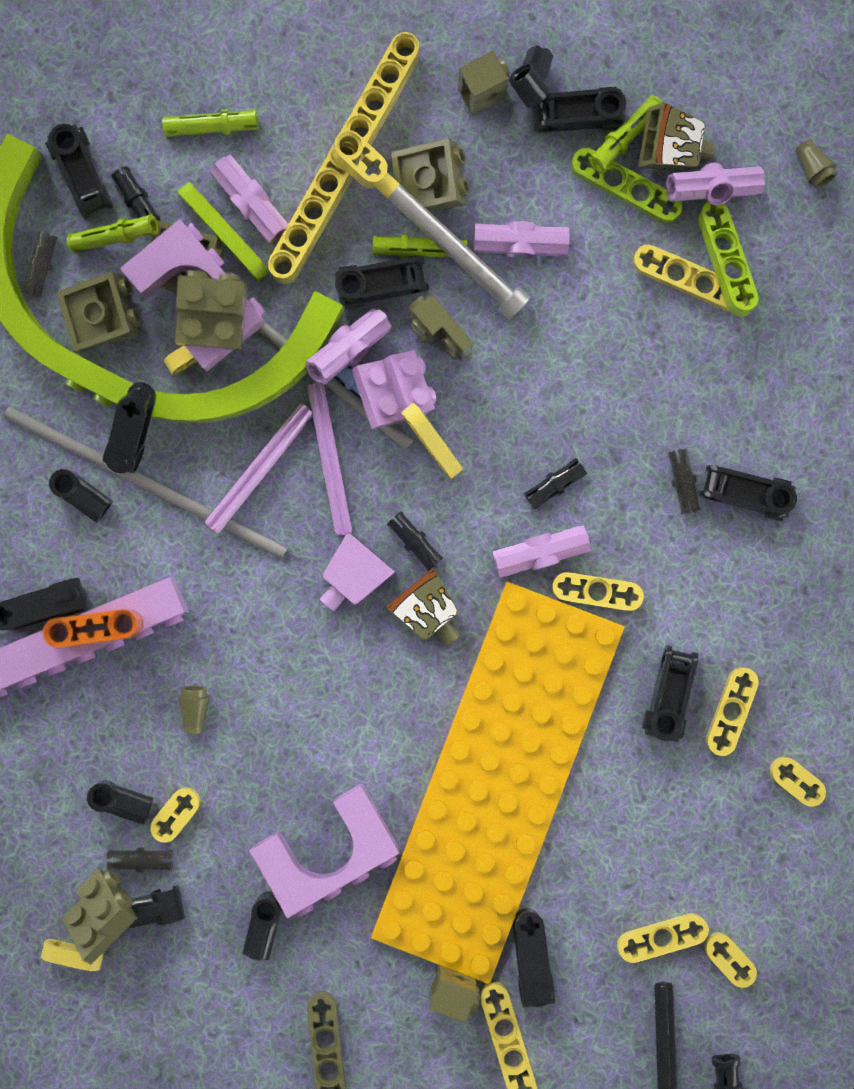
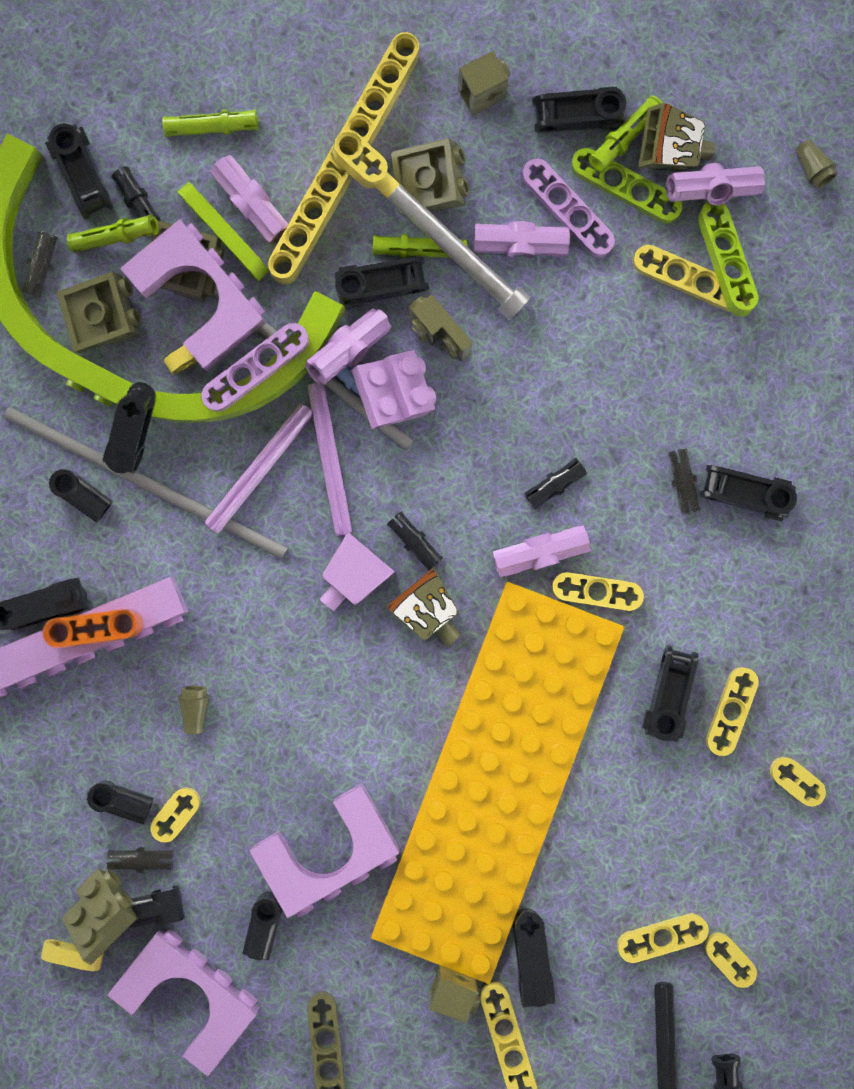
olive plate [175,270,247,351] -> none
light yellow beam [401,403,463,479] -> none
black piece [508,45,554,108] -> none
none -> lavender arch [107,928,260,1076]
none -> lavender beam [201,323,309,412]
none -> lavender beam [522,159,615,258]

